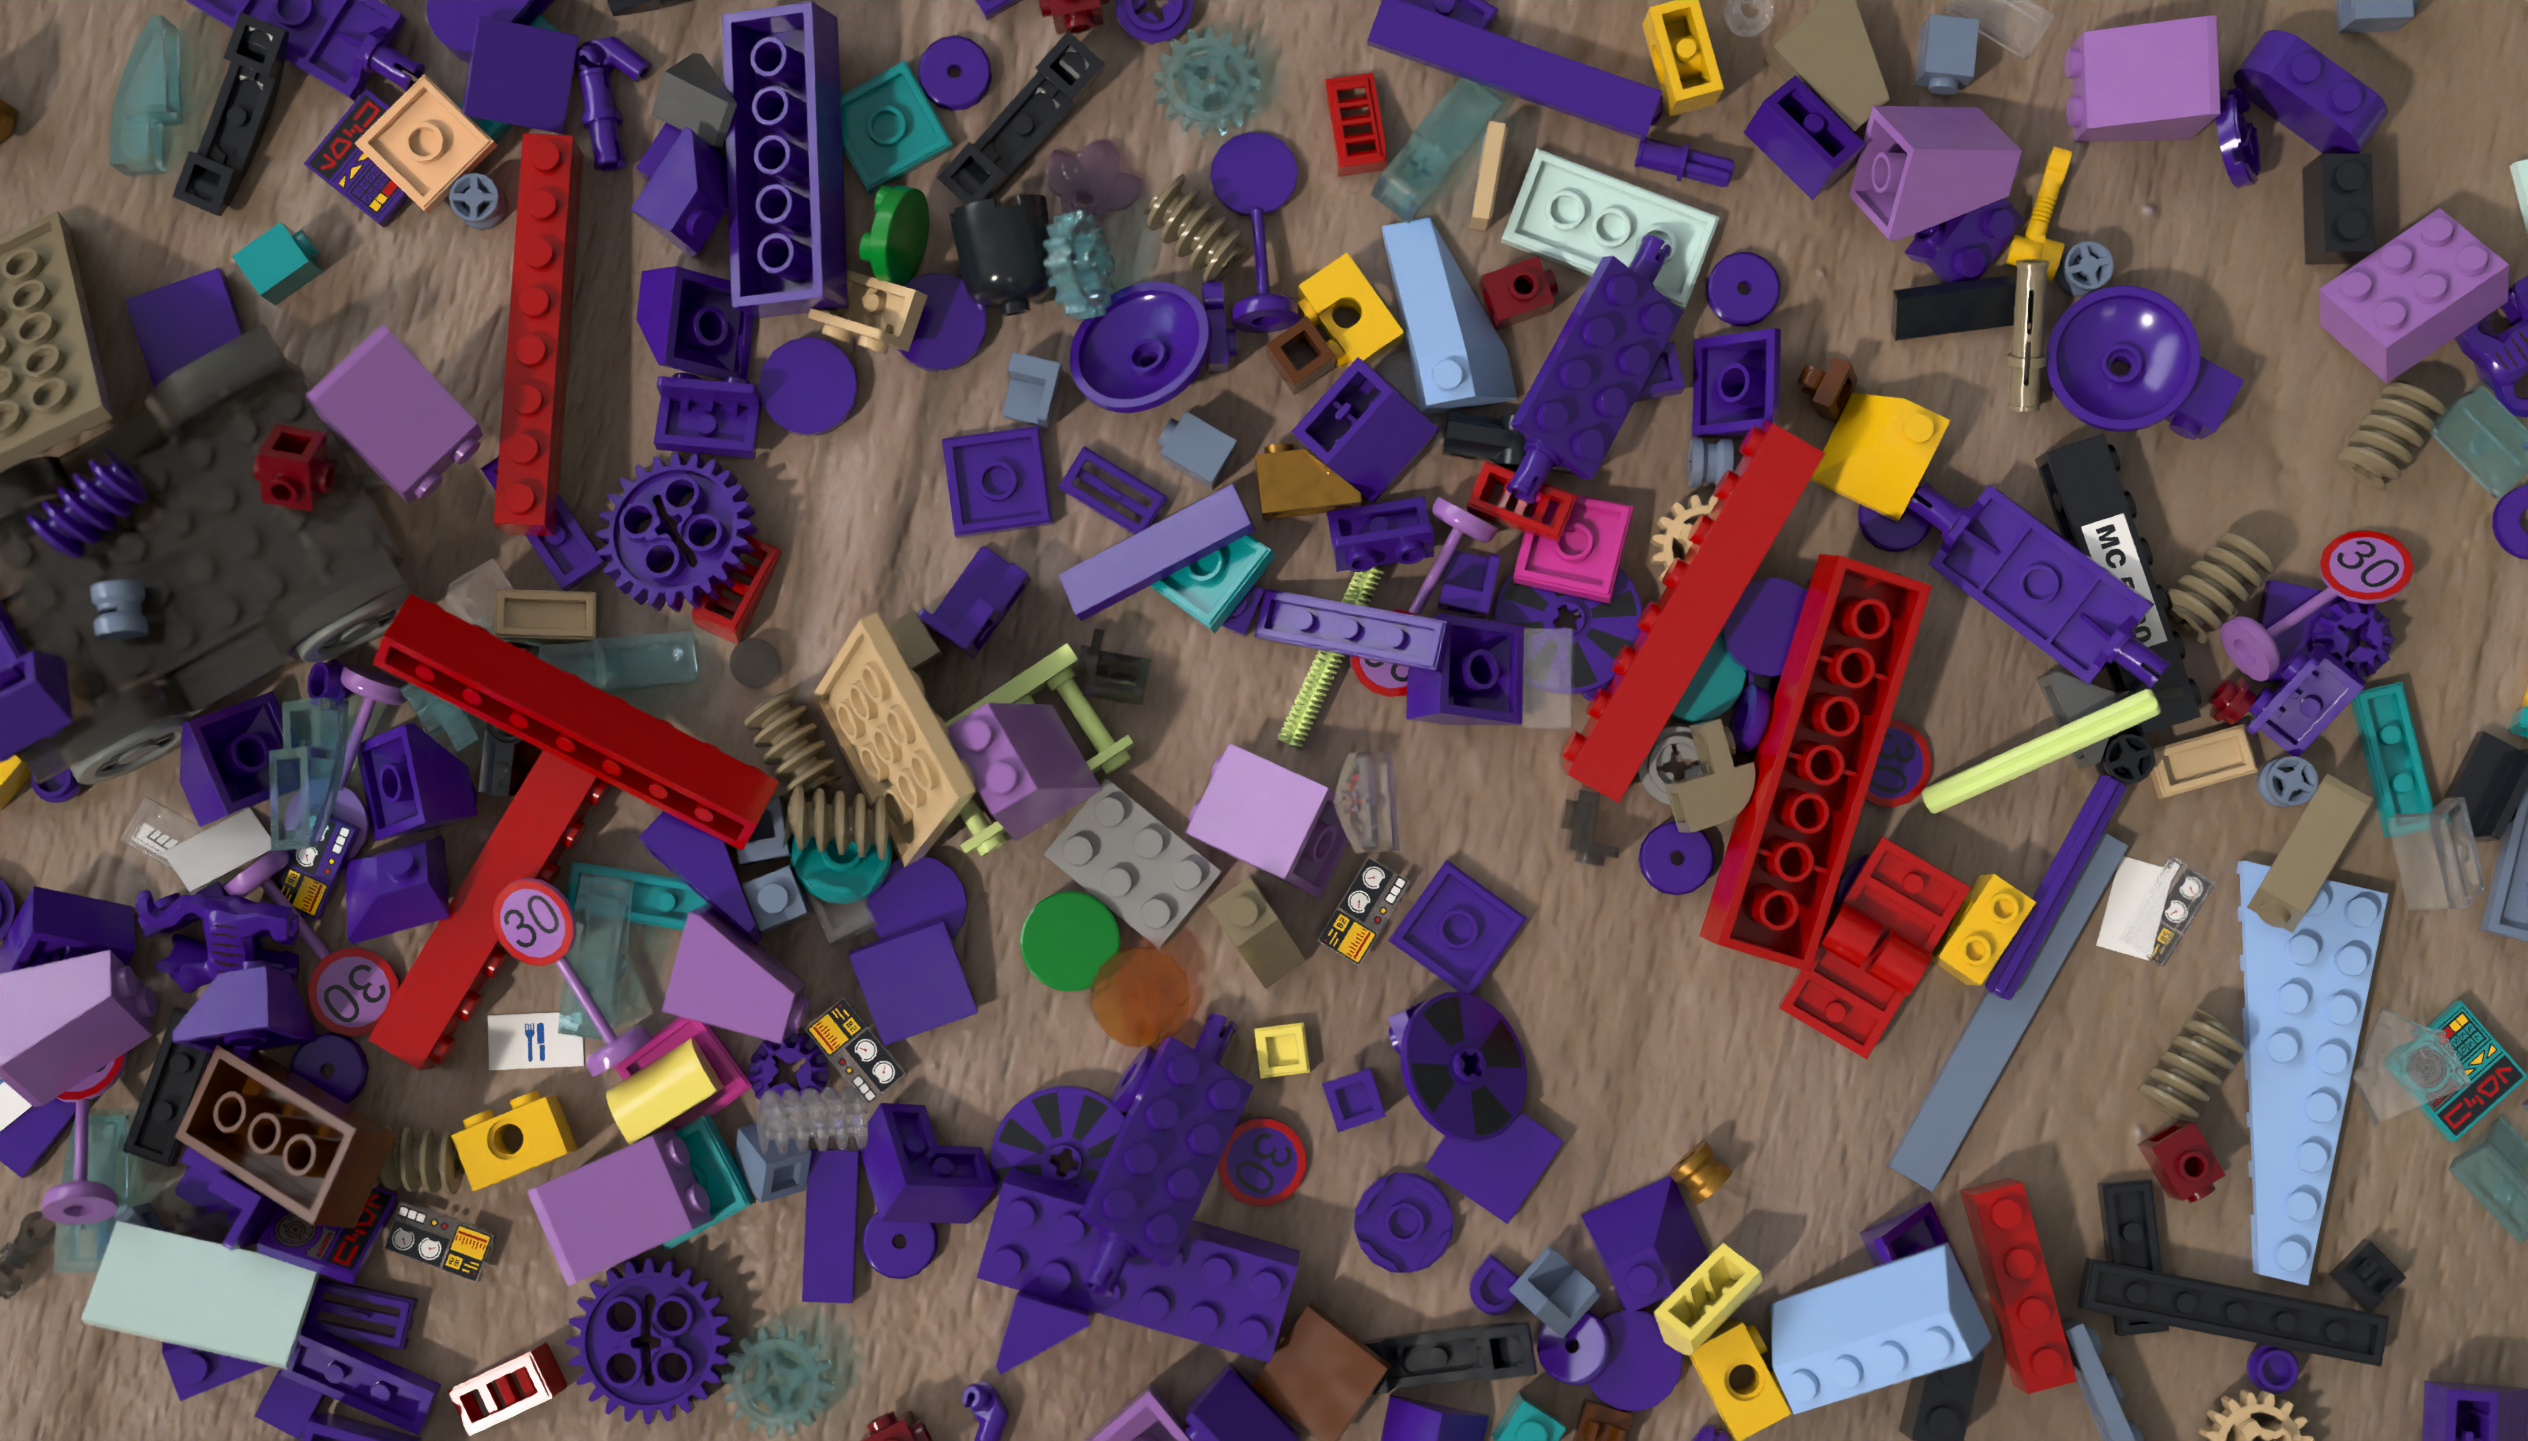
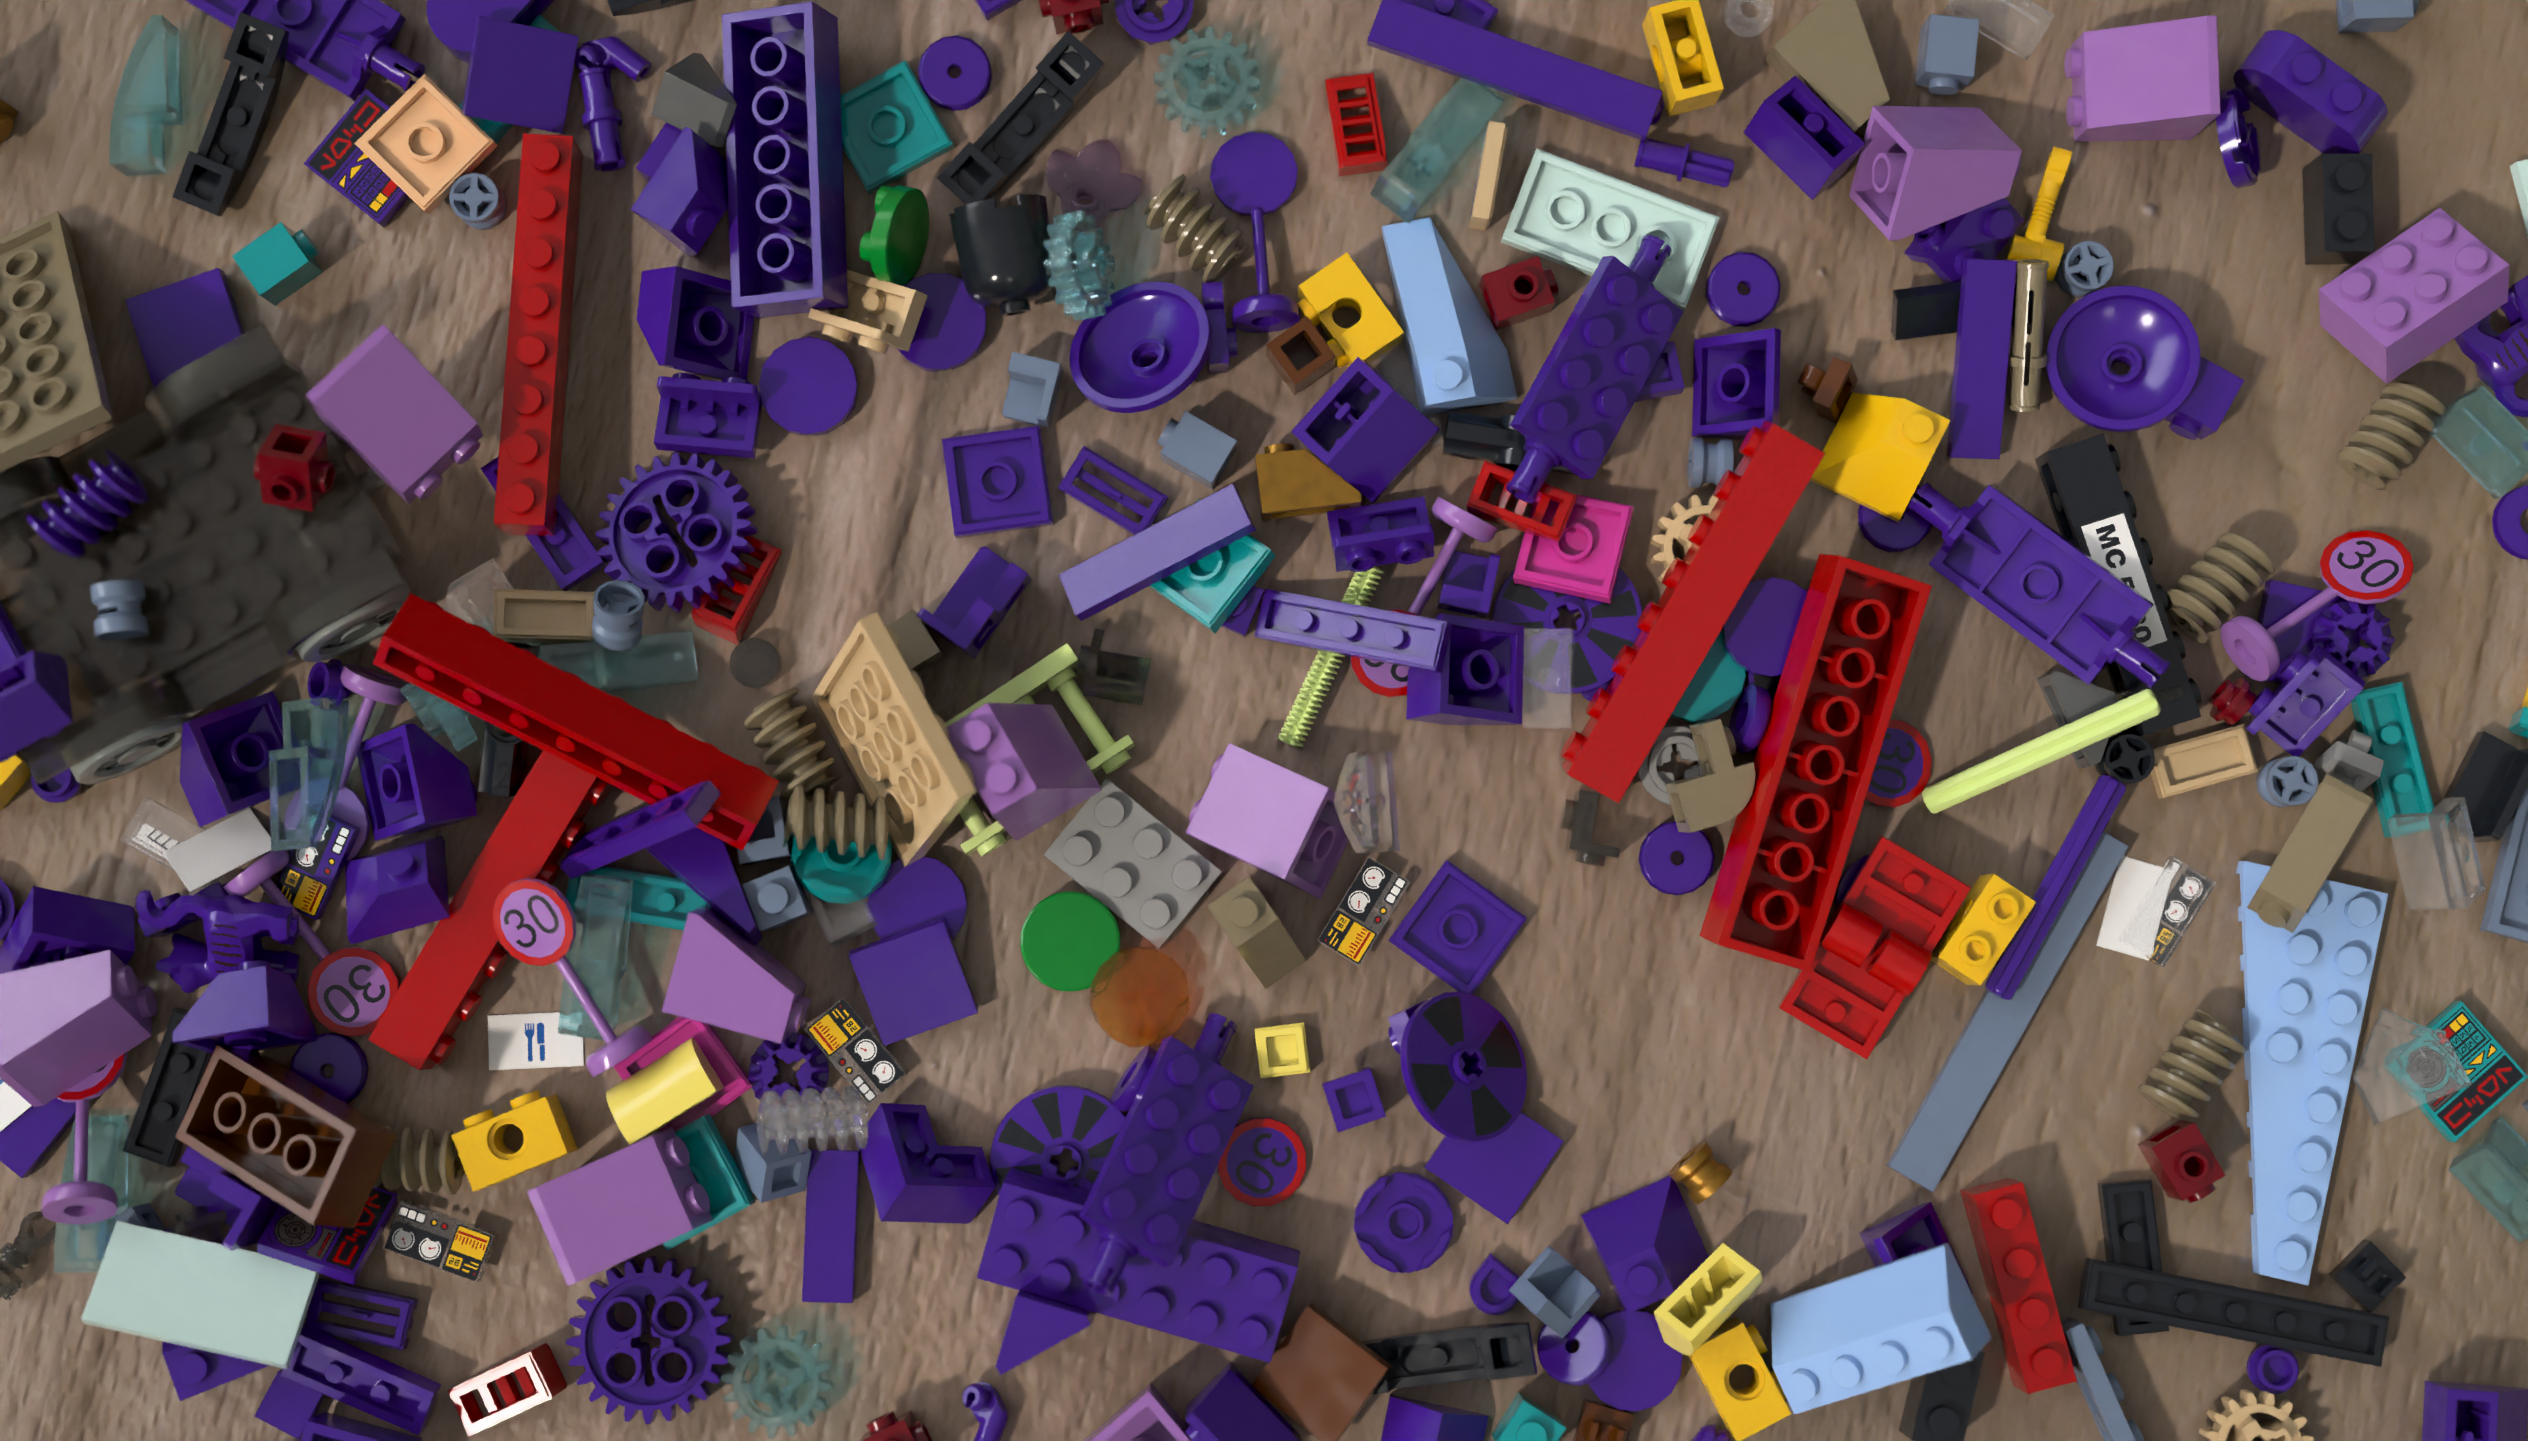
dark purple piece [862,1211,938,1279] -> none
none -> dark purple tile [560,780,721,879]
none -> sand blue wheel [592,580,644,651]
none -> dark purple tile [1947,258,2017,459]
none -> light grey tile [2314,729,2384,792]

